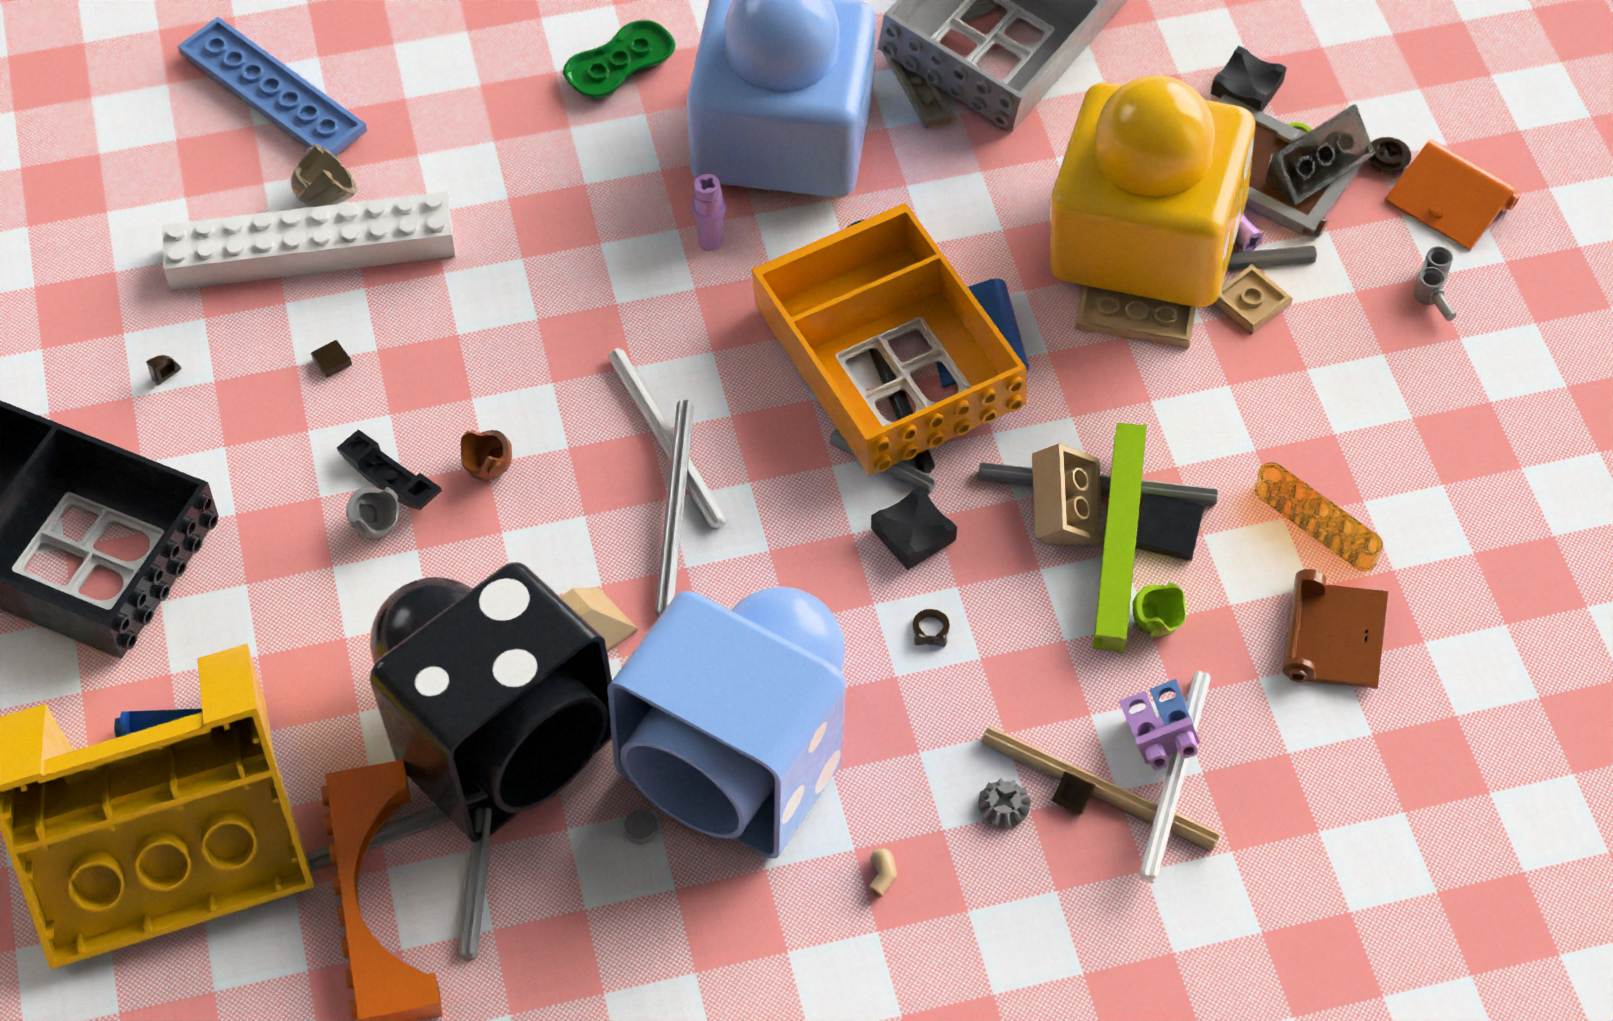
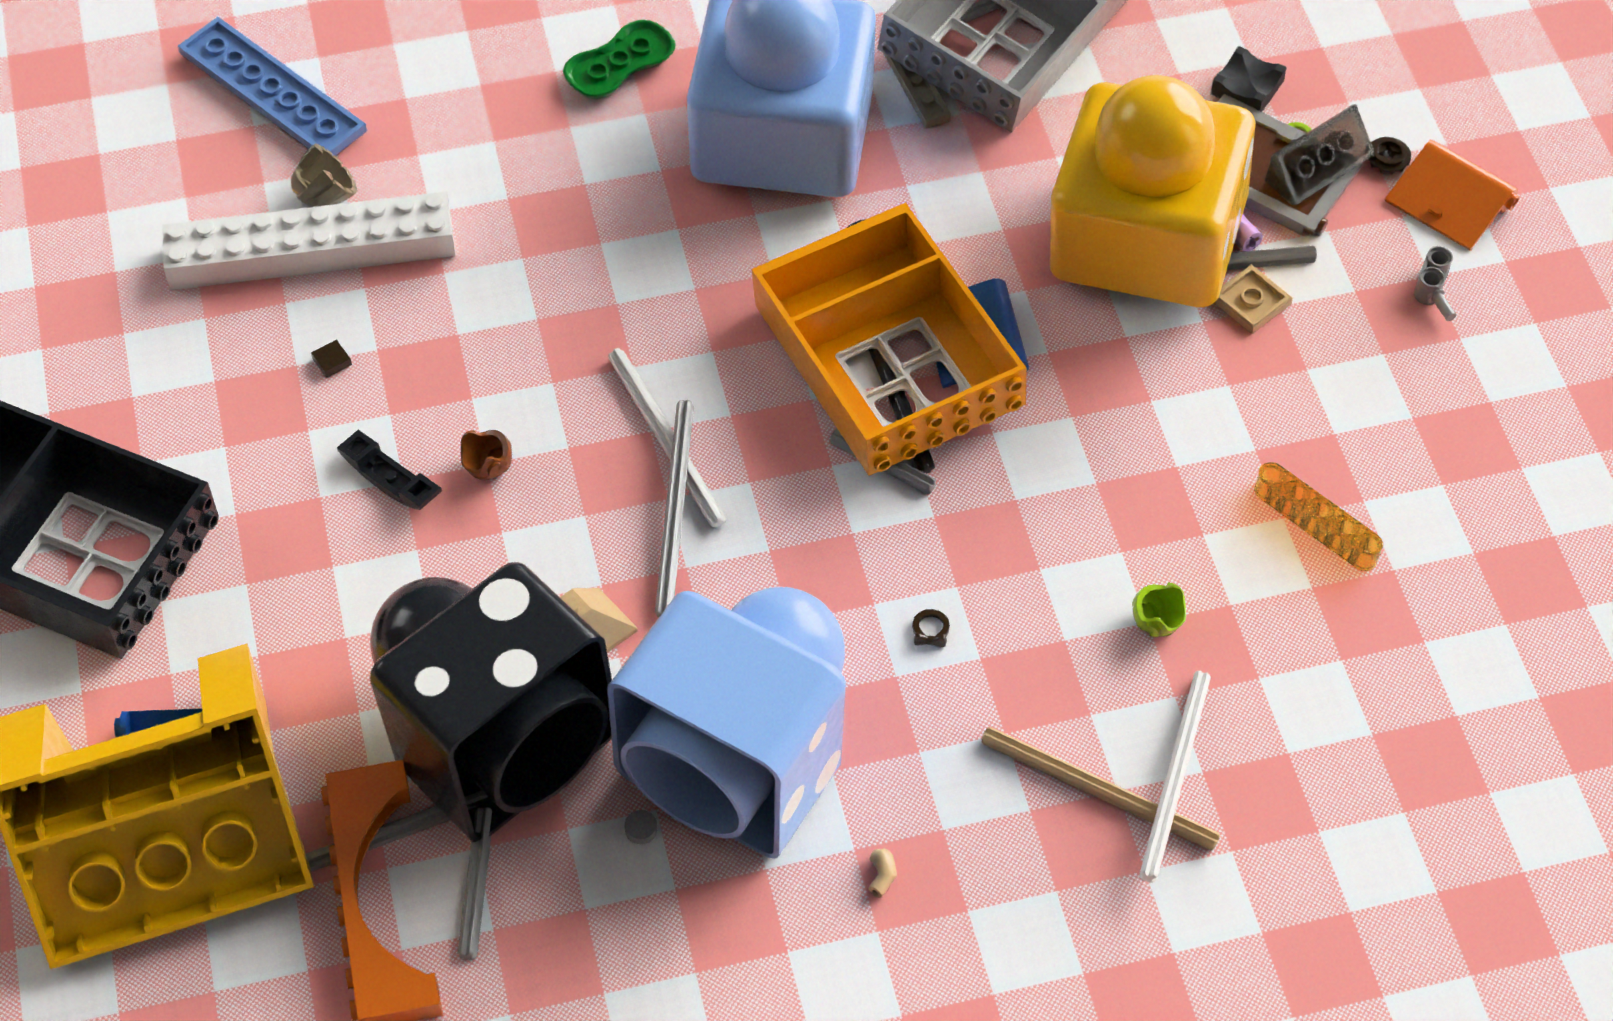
dark brown tile [146,355,181,385] -> none
light grey cap [346,487,399,539] -> none
lavender piece [692,174,726,250] -> none
black brick [871,486,957,570] -> none
light grey axle [978,462,1218,506] -> none
light grey gear [978,778,1030,827] -> none
tan slope [1032,443,1104,546] -> none
dark brown tile [1052,771,1096,815] -> none
tan tile [1075,285,1196,348] -> none
lime tile [1093,422,1147,654] -> none
lavender hips [1119,679,1200,770] -> none
black tile [1135,493,1204,561] -> none
dark orange door [1283,569,1389,689] -> none

